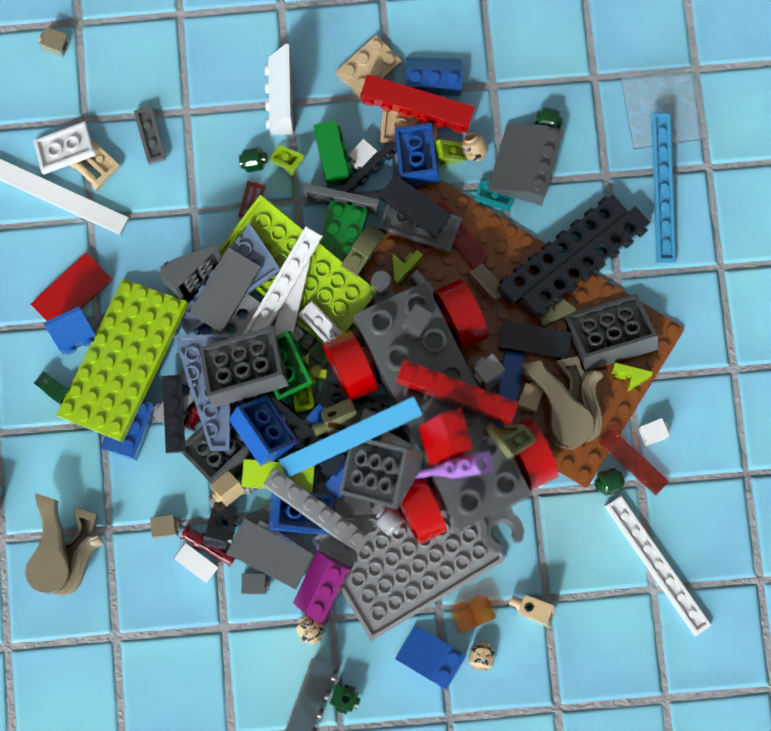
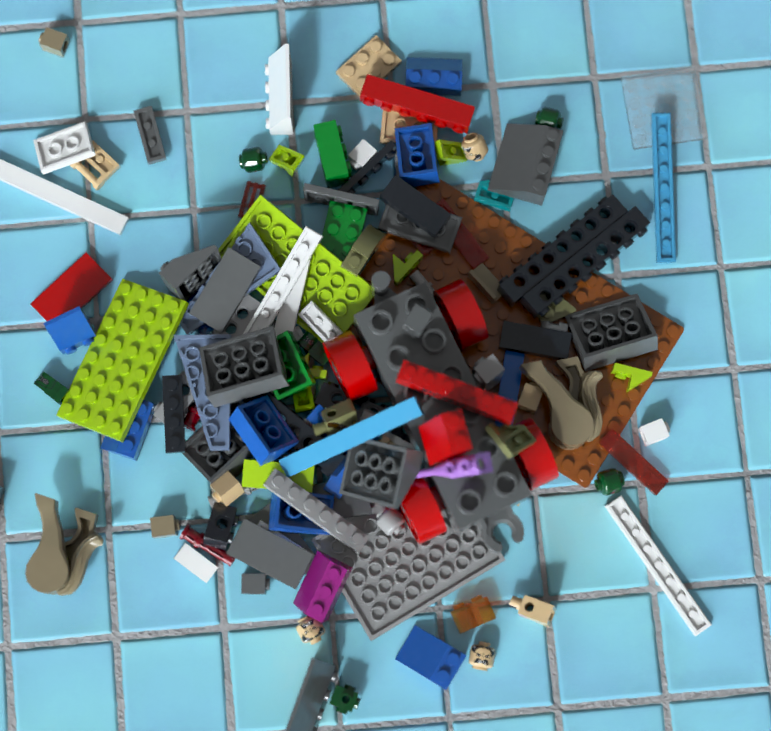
none -> dark grey tile [541,320,568,332]

